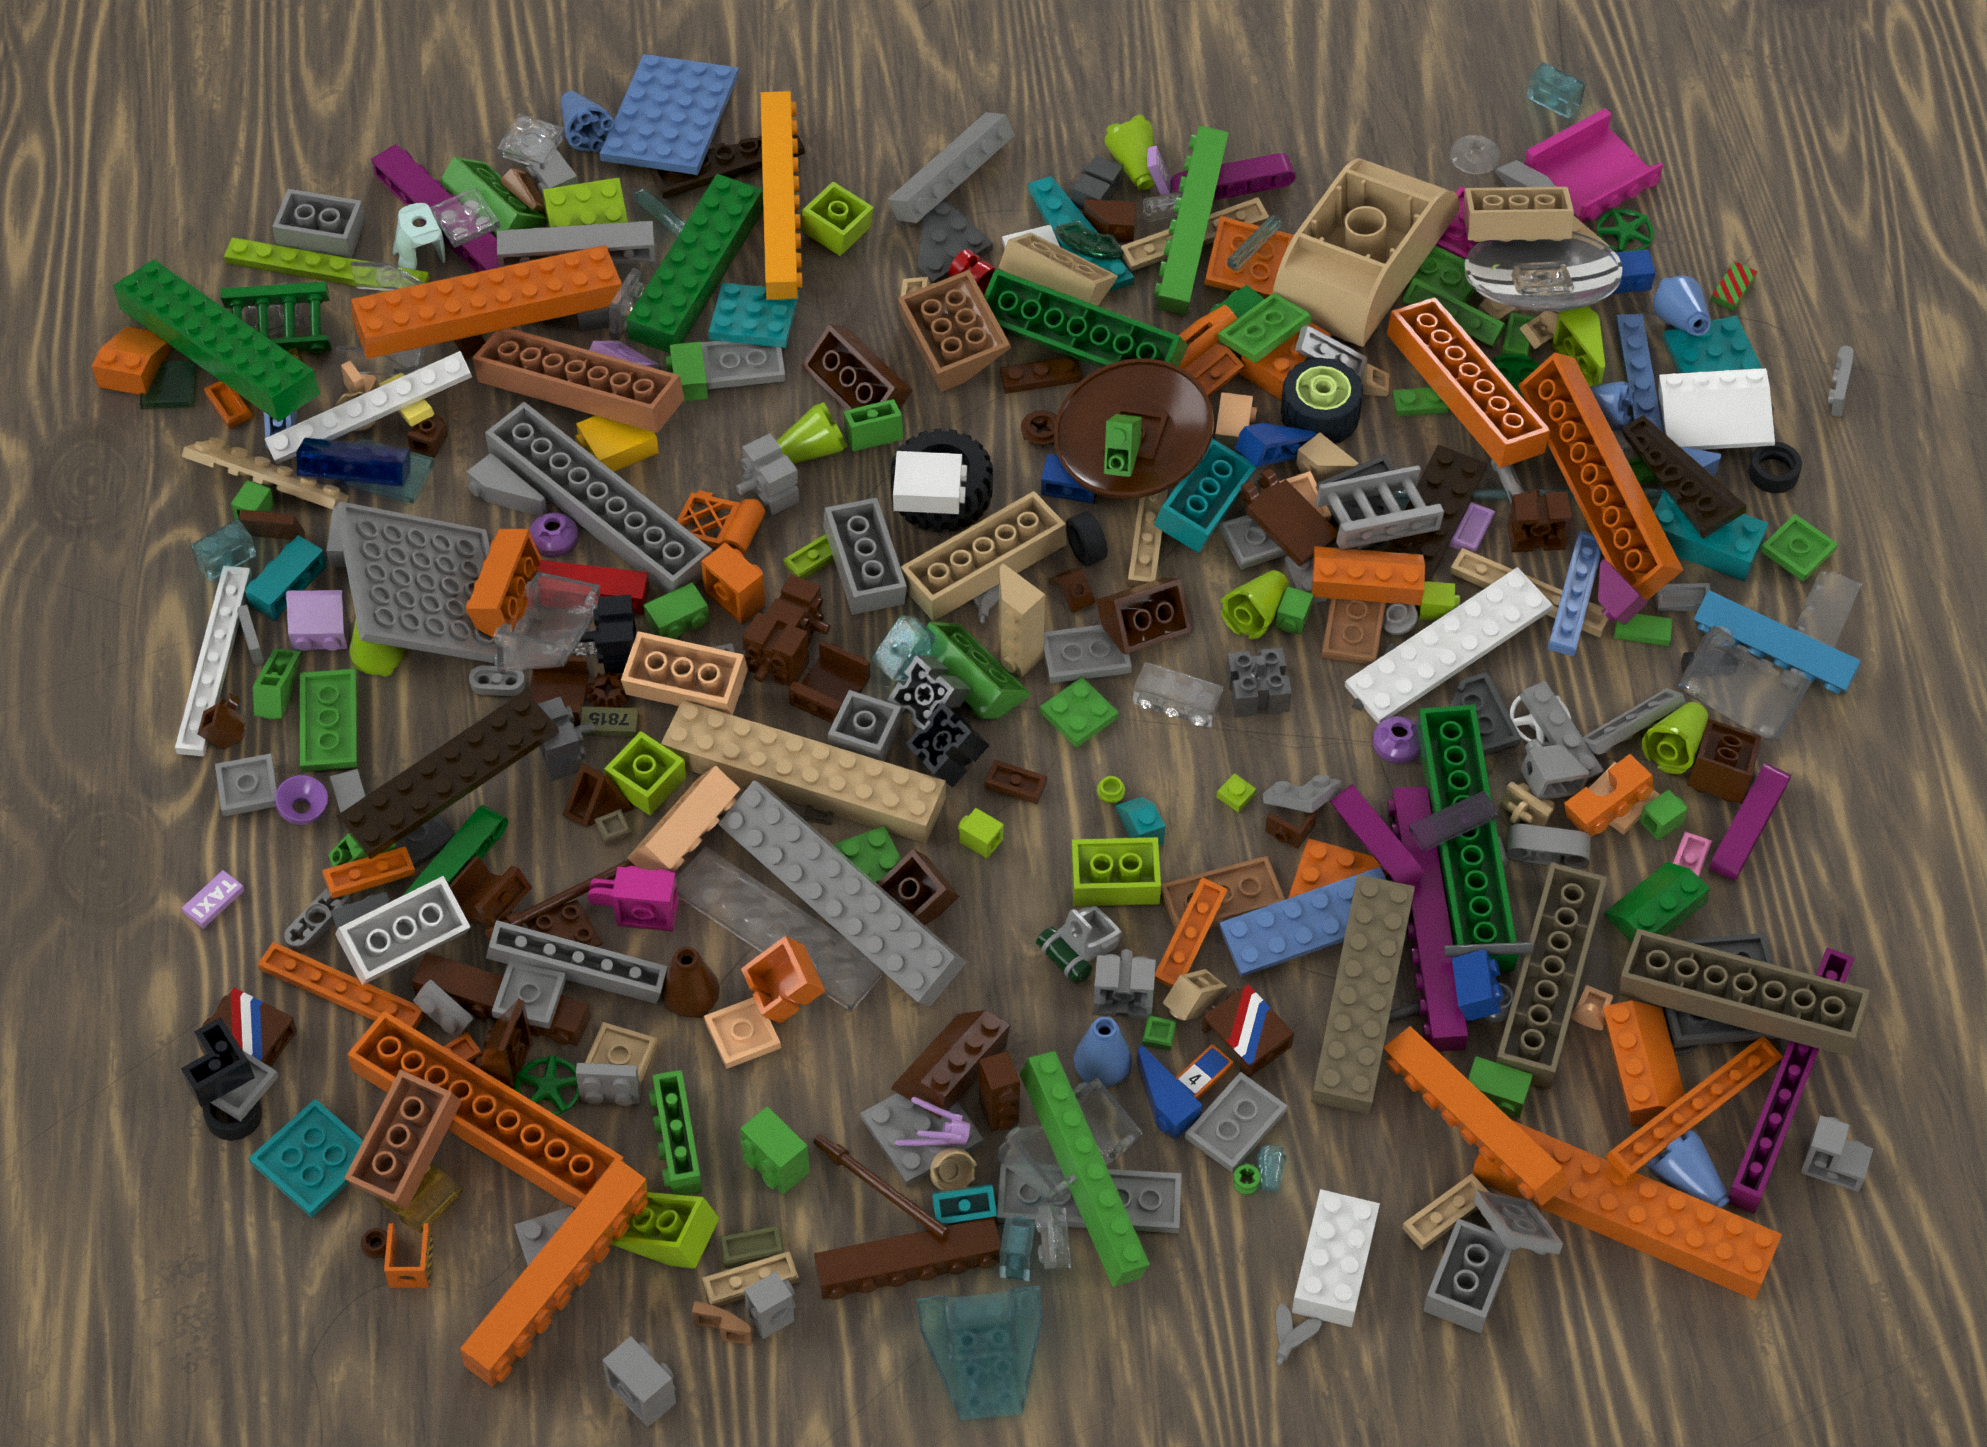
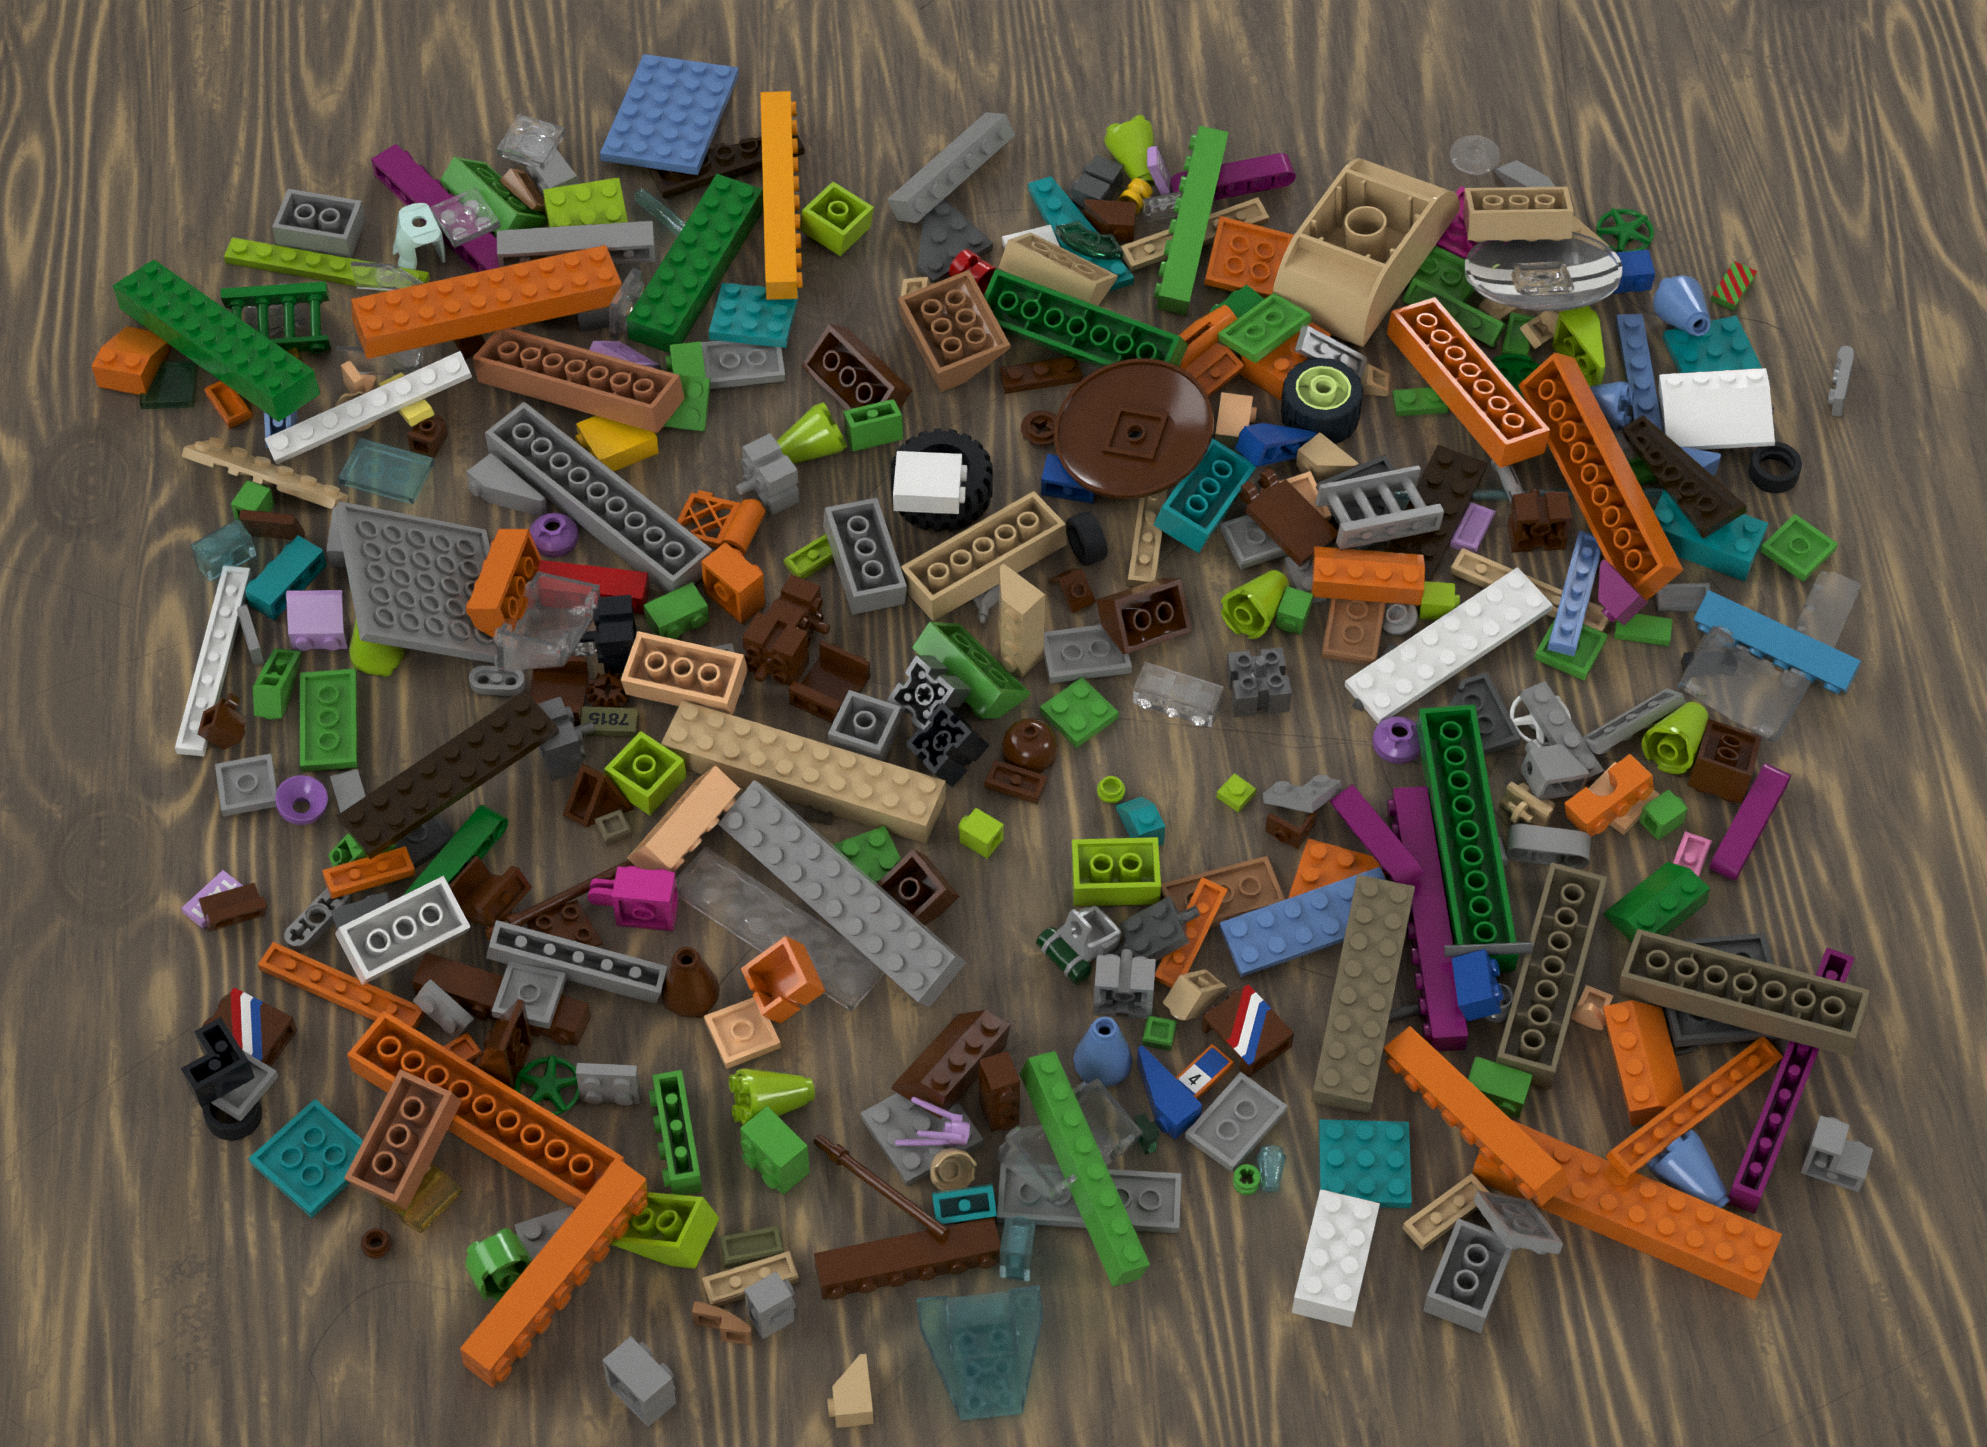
clear blue brick [296,438,411,487] -> none
orange piece [384,1223,433,1288] -> none
medium blue cone [560,91,615,152] -> none
tan tile [585,1022,658,1085] -> none
clear light blue brick [872,616,937,680] -> none
clear plate [1035,1206,1071,1270] -> none
bright green slope [1104,414,1142,477] -> none
clear light blue axle [1226,215,1282,271] -> none
light grey piece [1275,1304,1322,1365] -> none
clear purple tile [1409,791,1499,852] -> none
dark pink panel [1524,108,1663,223] -> none
clear light blue brick [1527,62,1586,119] -> none
none -> reddish brown panel [198,883,267,932]
none -> bright green brick [465,1228,533,1302]
none -> bright green plate [663,374,711,431]
none -> lime cone [729,1068,815,1126]
none -> tan slope [827,1354,874,1428]
none -> reddish brown cylinder [1002,718,1058,774]
none -> dark grey plate [1109,896,1201,961]
none -> yellow wheel [1118,178,1153,214]
none -> clear green plate [1133,1113,1160,1155]
none -> teal plate [1318,1119,1412,1208]
none -> bright green plate [1534,617,1608,681]

